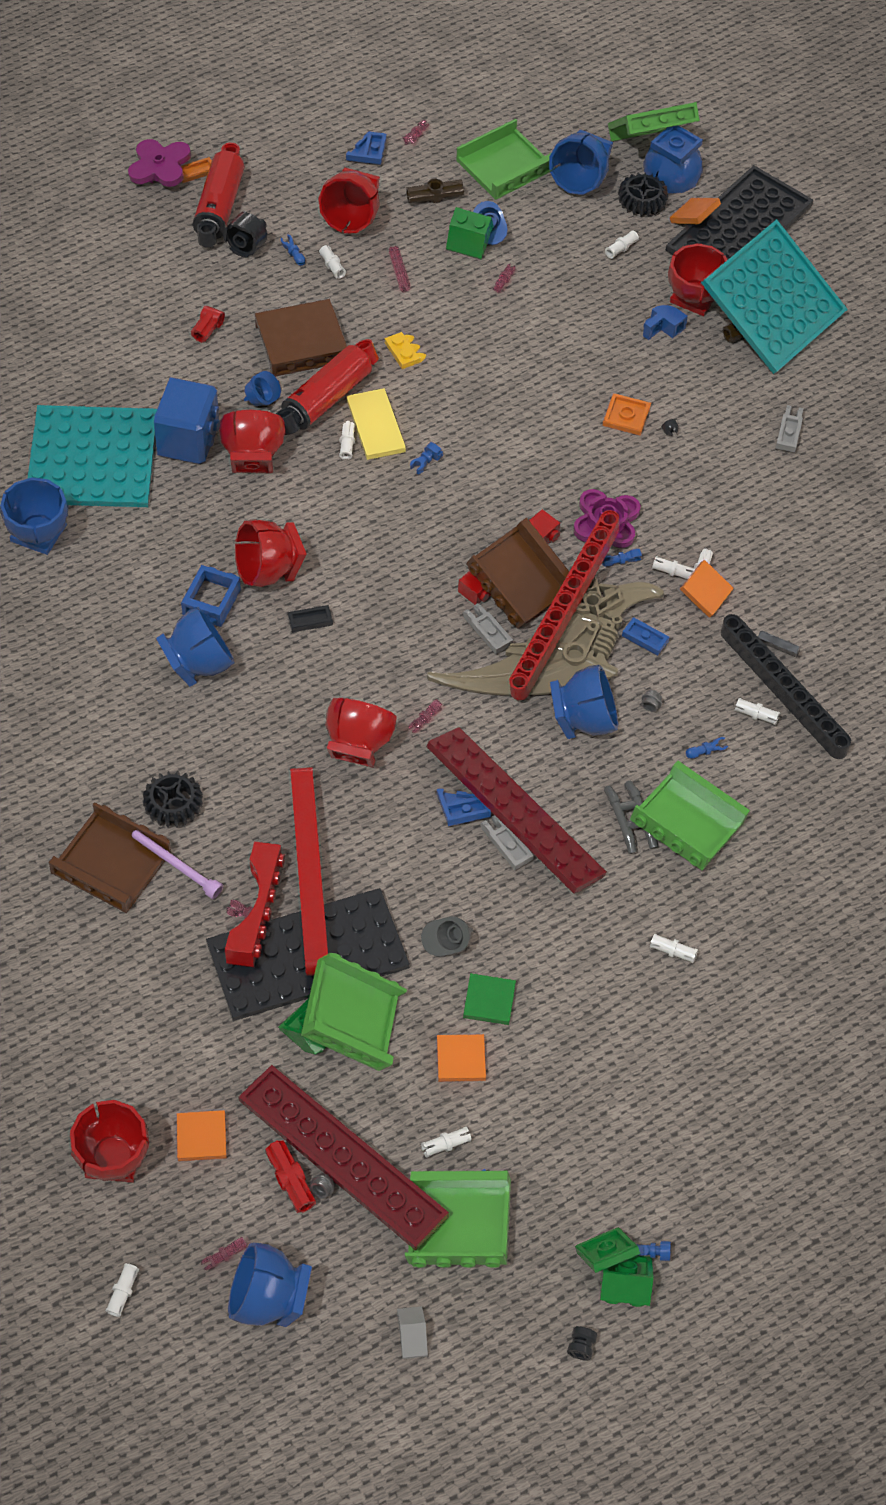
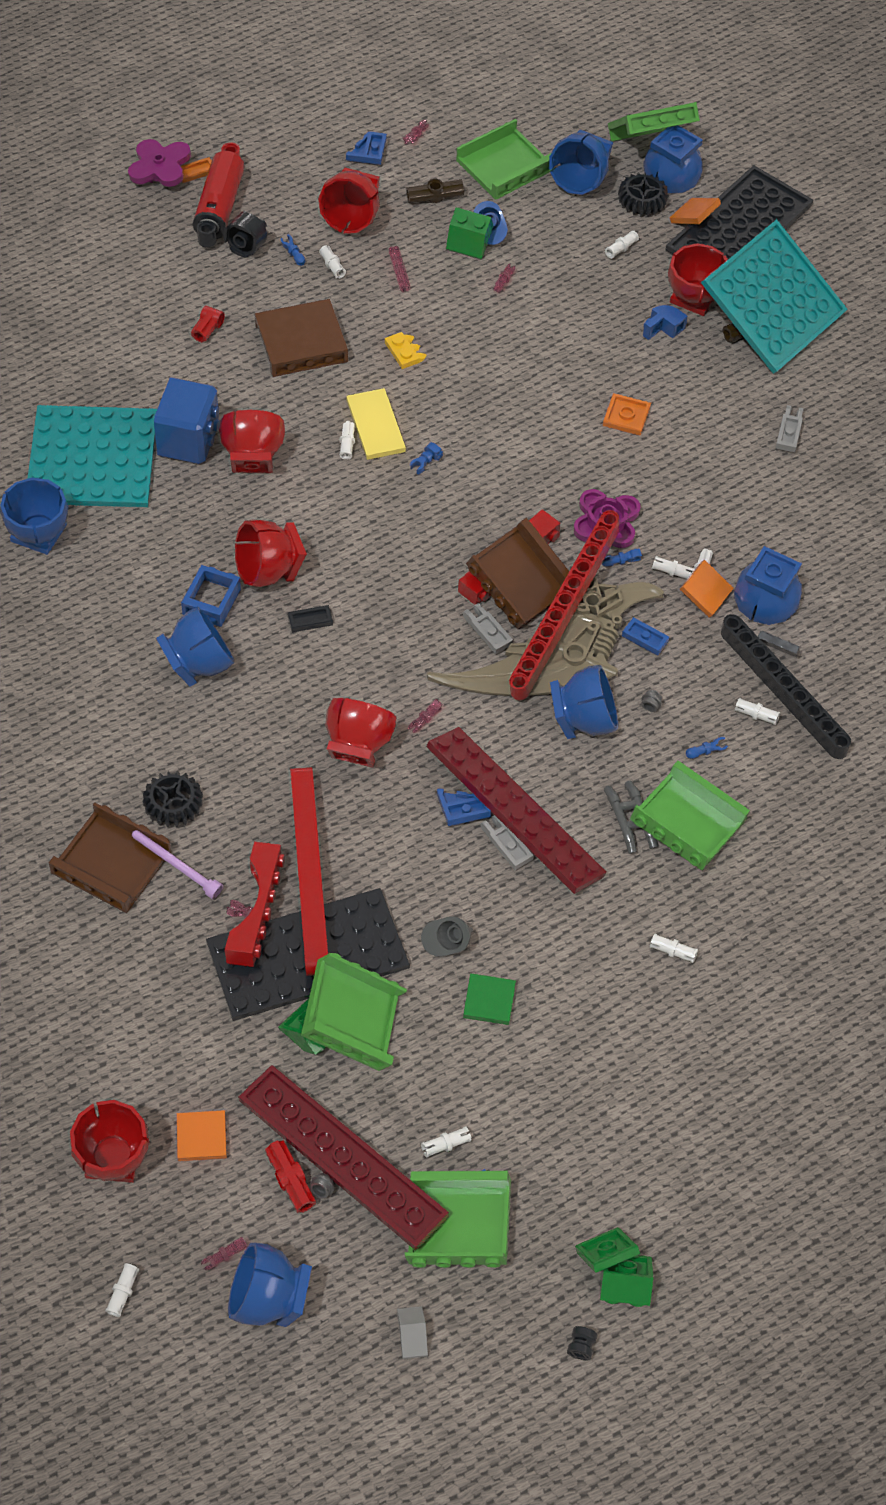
blue piece [243,371,281,406] -> none
red piece [276,339,379,435] -> none
orange tile [437,1034,486,1082] -> none
blue piece [636,1241,671,1261] -> none
black hinge [661,419,679,436] -> none
none -> blue plate [734,546,802,625]

